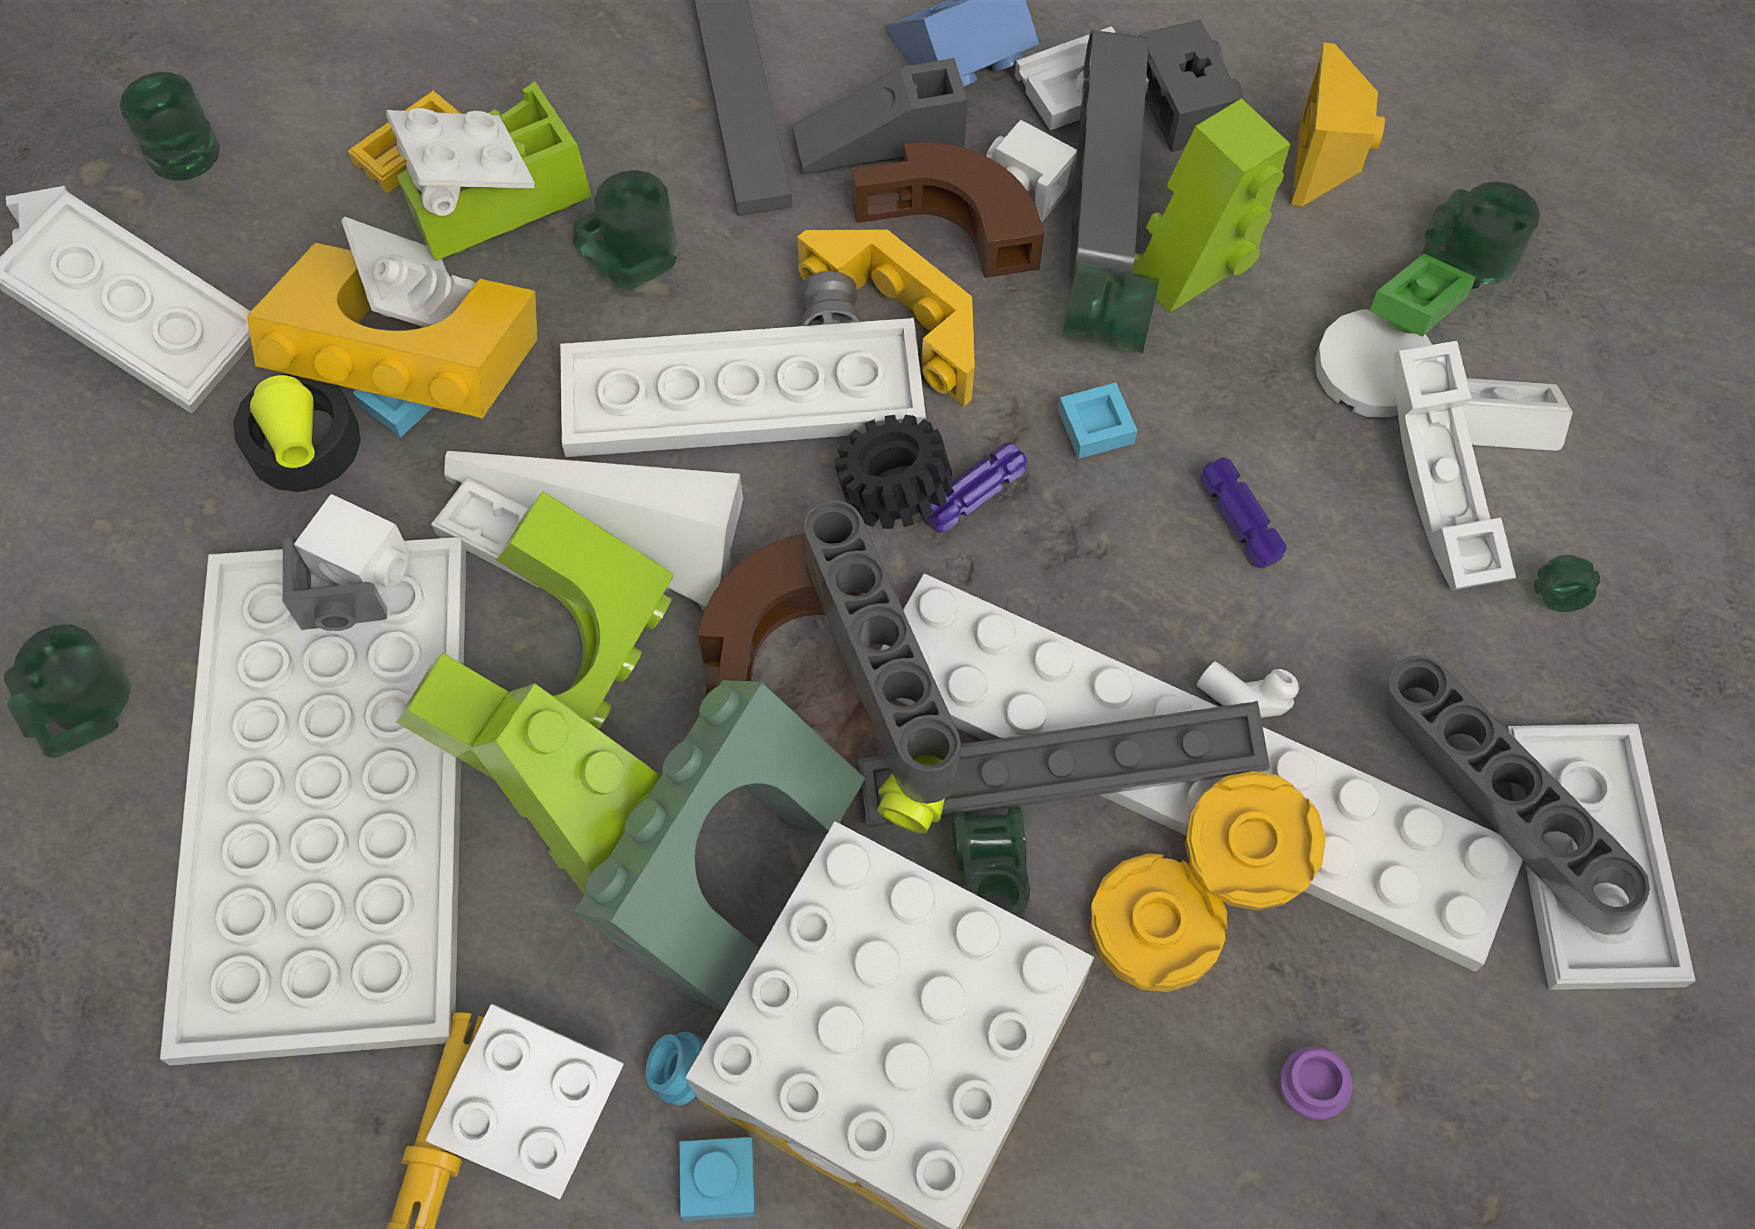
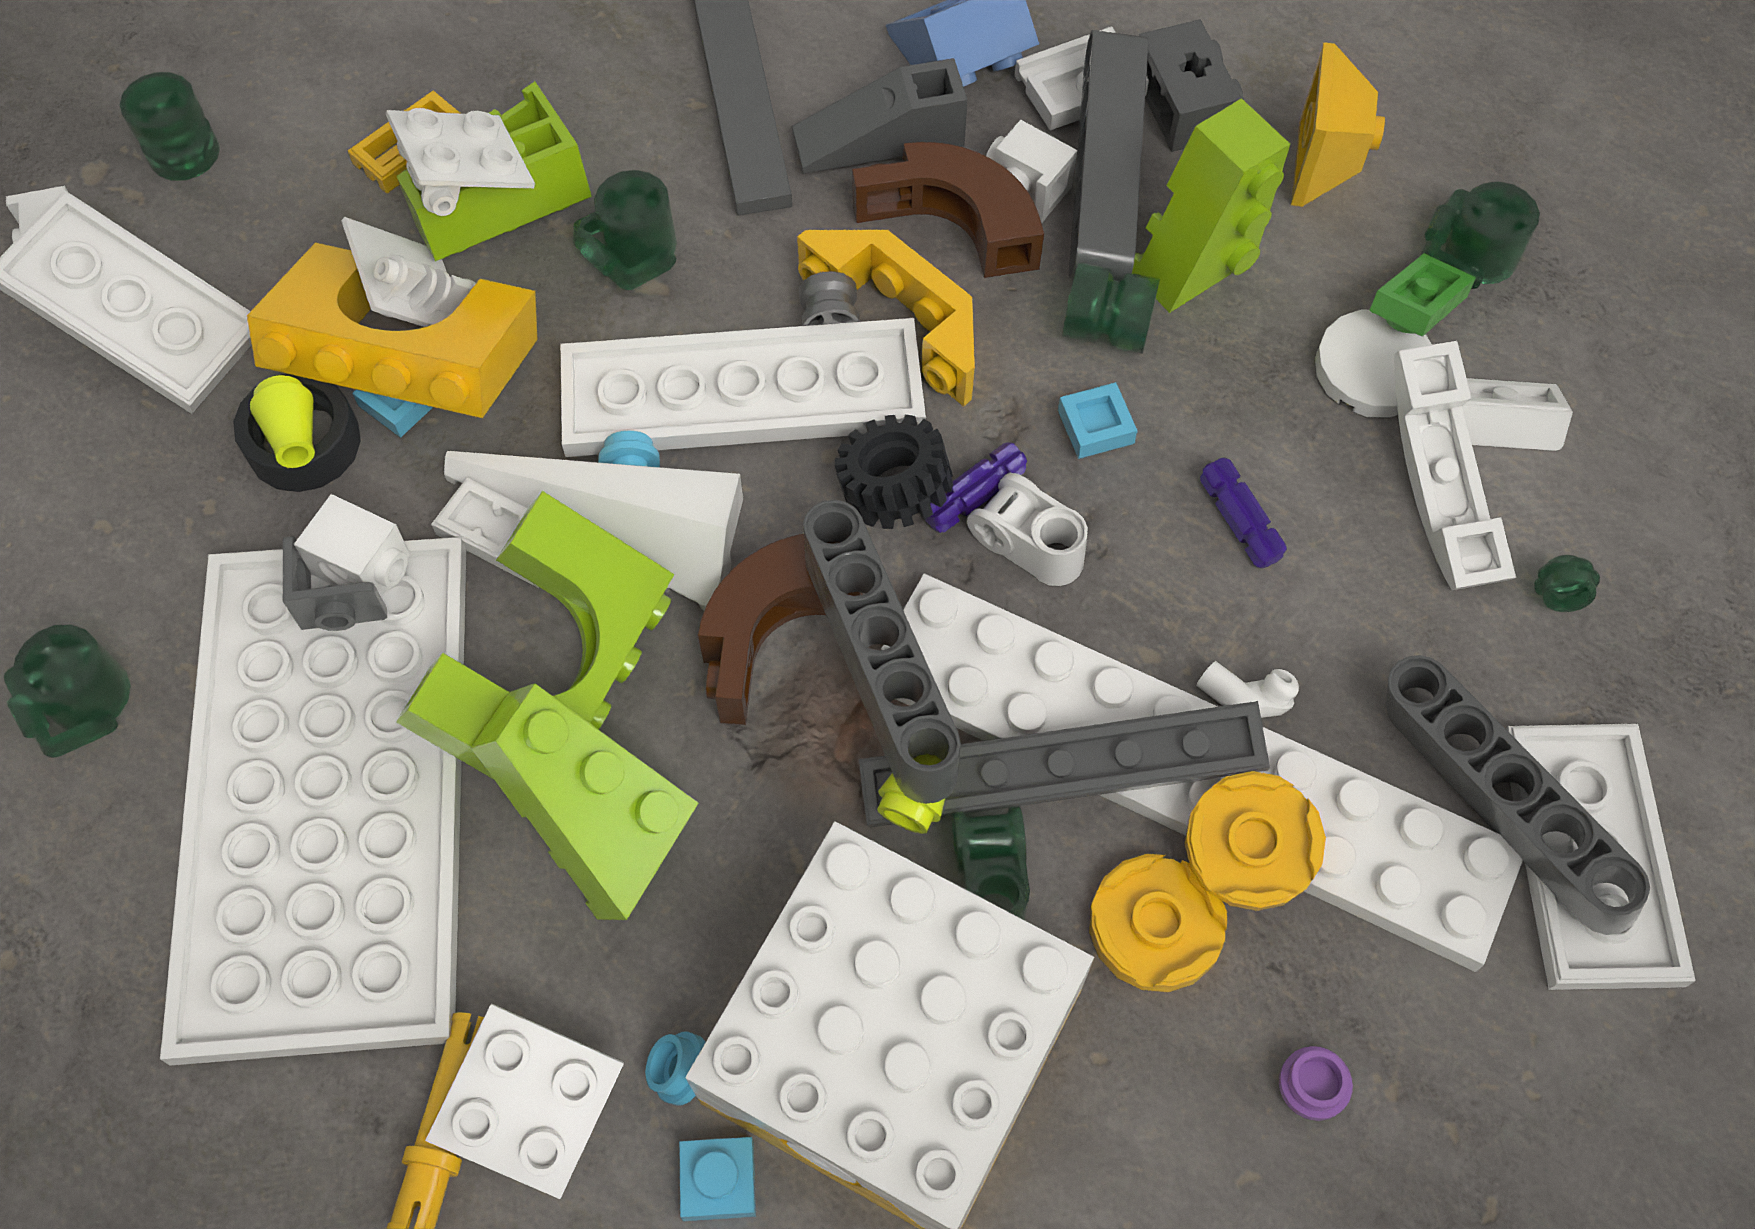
sand green arch [574,680,865,1011] -> none
none -> medium azure plate [598,431,660,467]
none -> white piece [967,473,1088,586]

